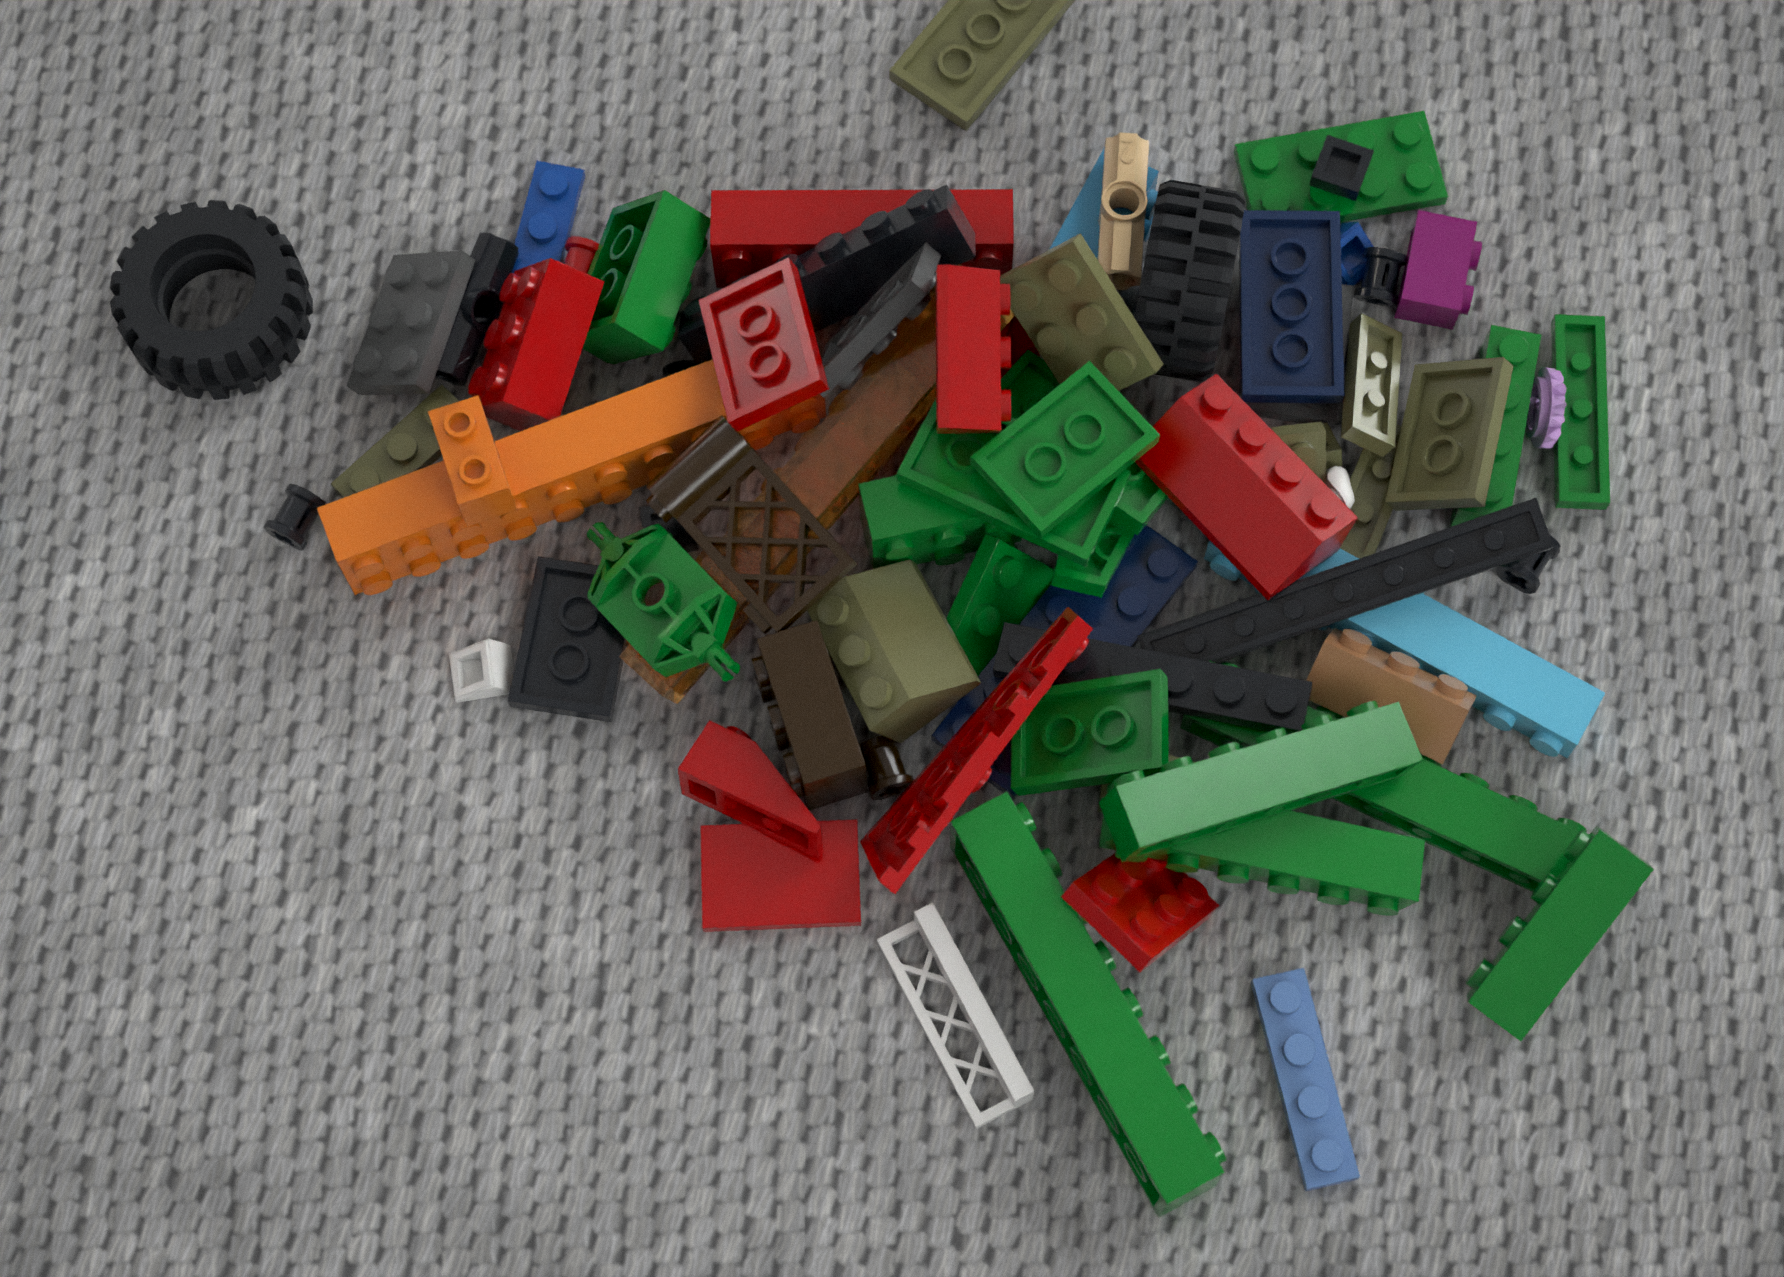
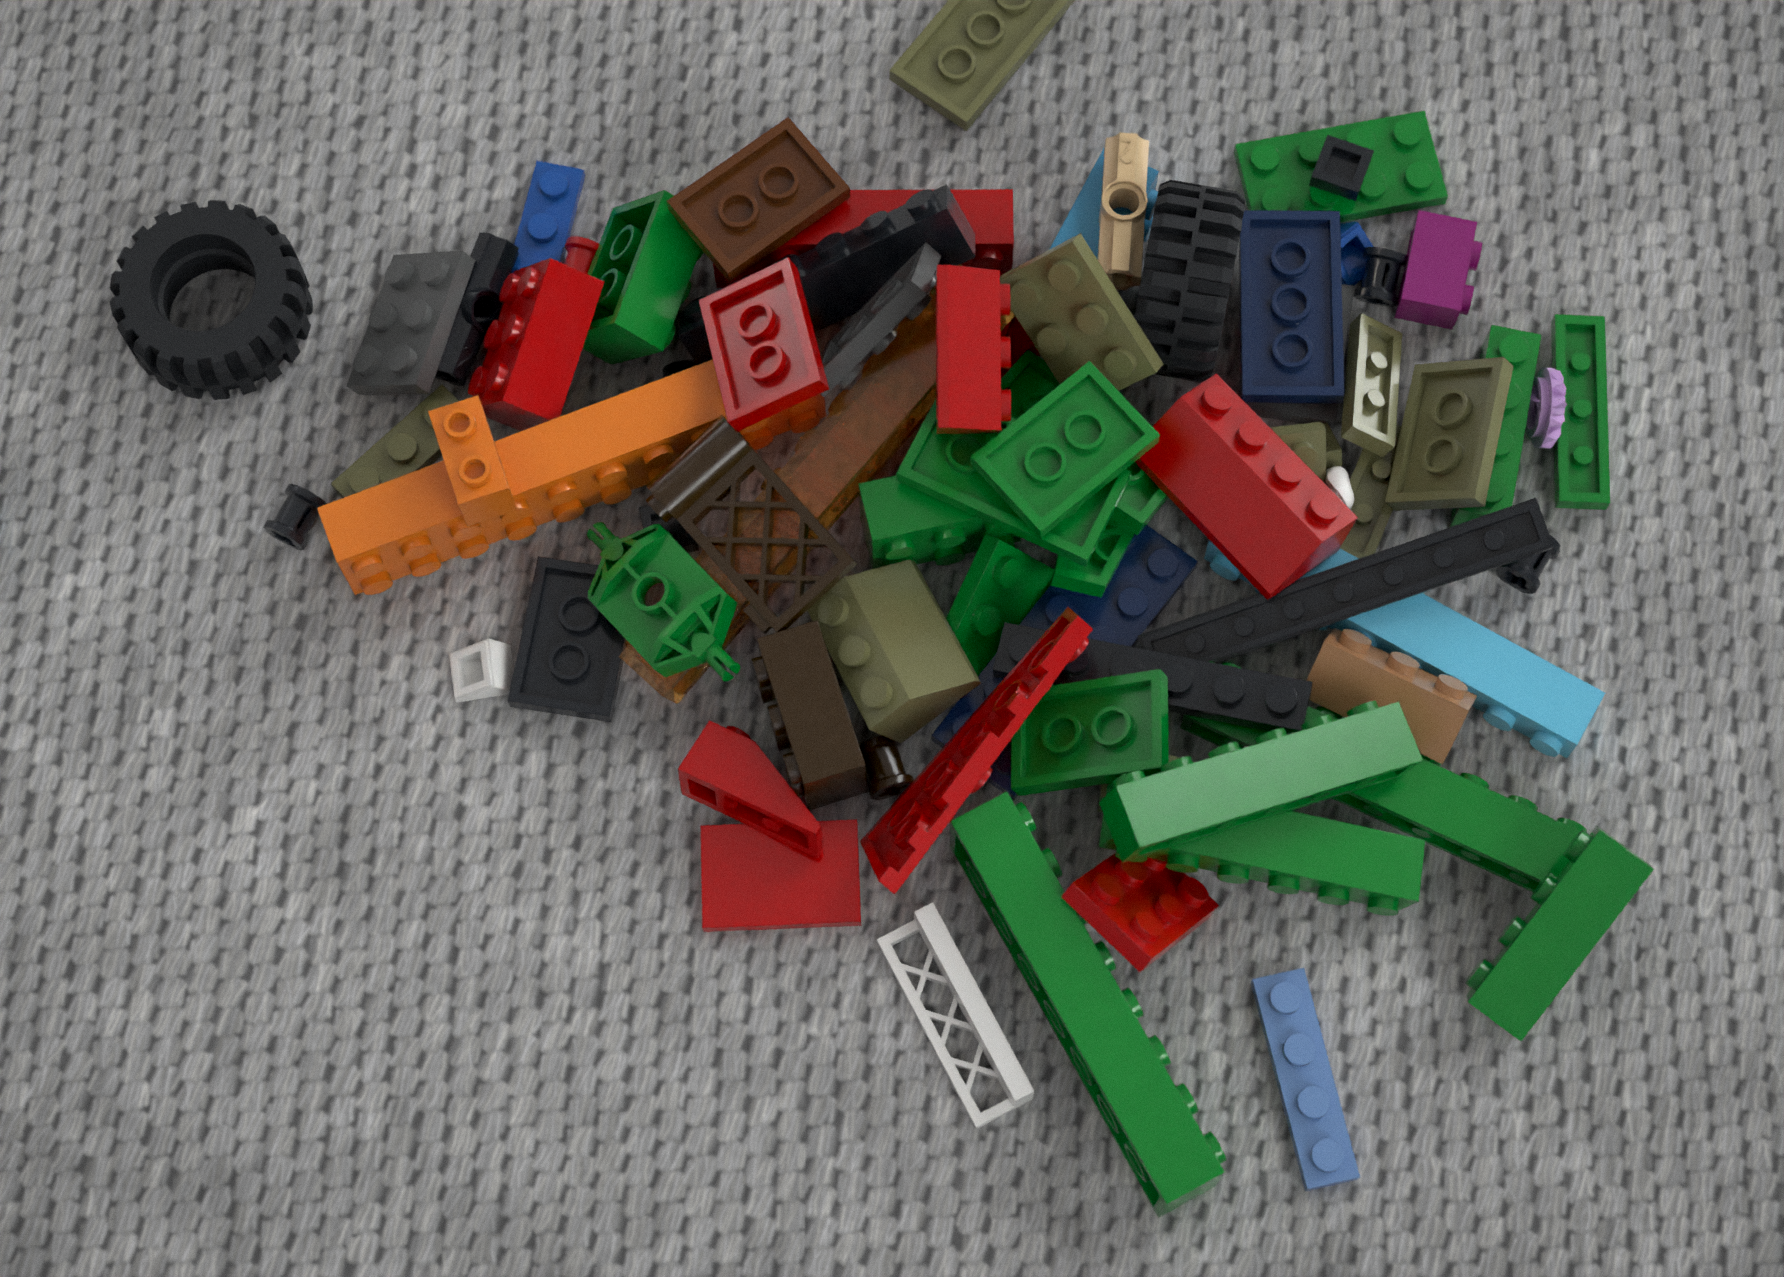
none -> reddish brown plate [667,117,850,282]

